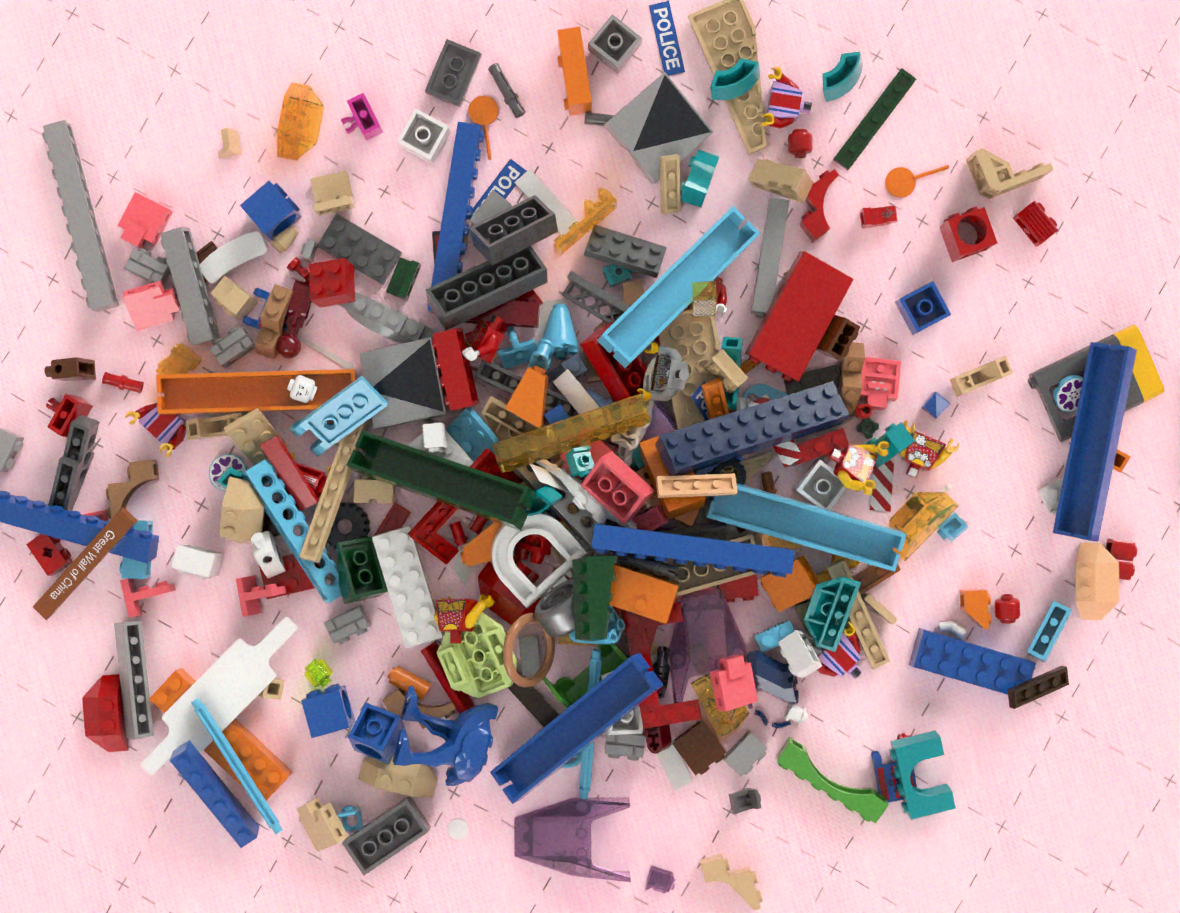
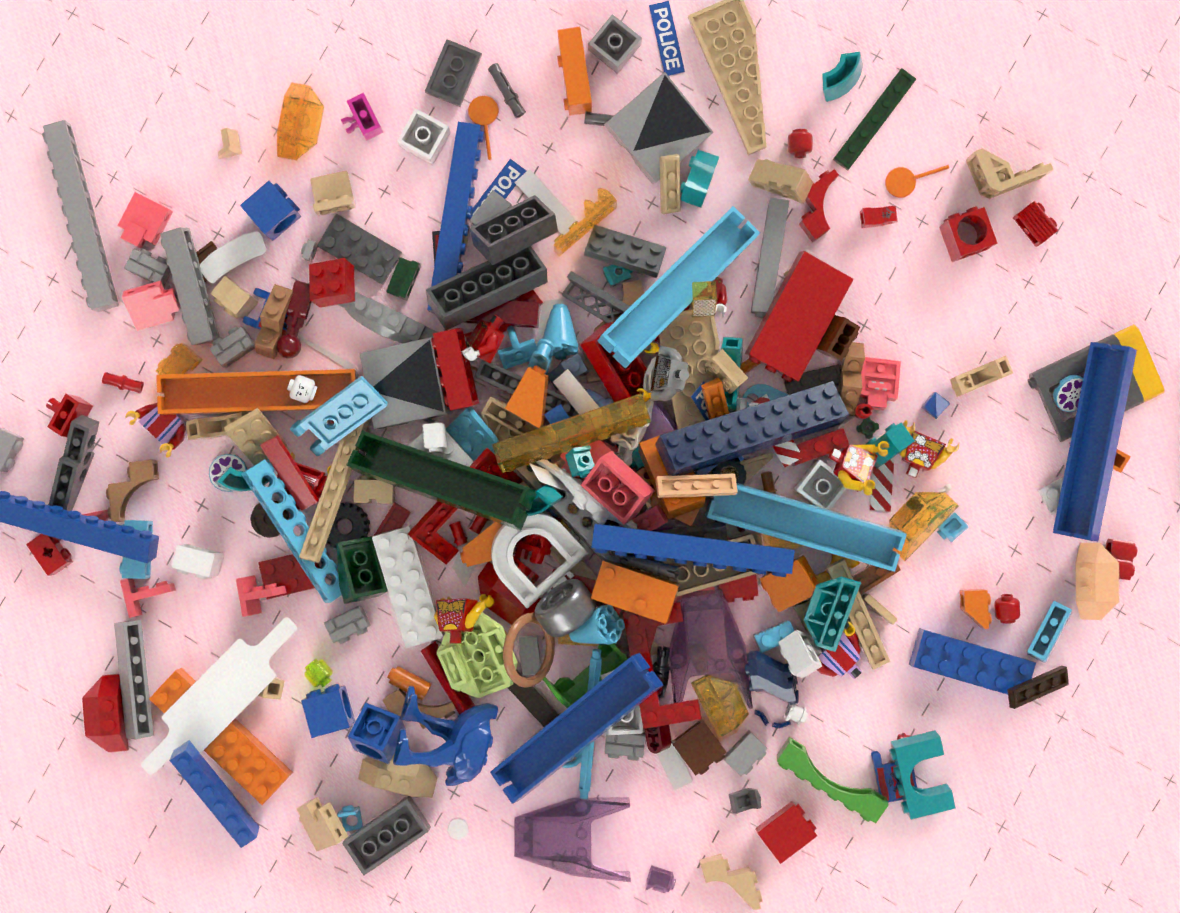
dark orange tile [33,507,138,620] -> none
reddish brown torso [44,357,96,381] -> none
medium azure piece [191,698,283,835] -> none
tan wedge [219,477,265,544] -> none
white torso [251,531,286,578] -> none
tan cone [270,225,299,254] -> none
red piece [286,257,309,283] -> none
dark green wedge [572,556,618,641] -> none
teal brick [710,58,760,100] -> none
coral piece [710,655,758,711] -> none
torso [761,67,812,129] -> none
blue brick [895,281,951,335] -> none
white arm [938,620,967,640] -> none
none -> red brick [755,801,817,864]

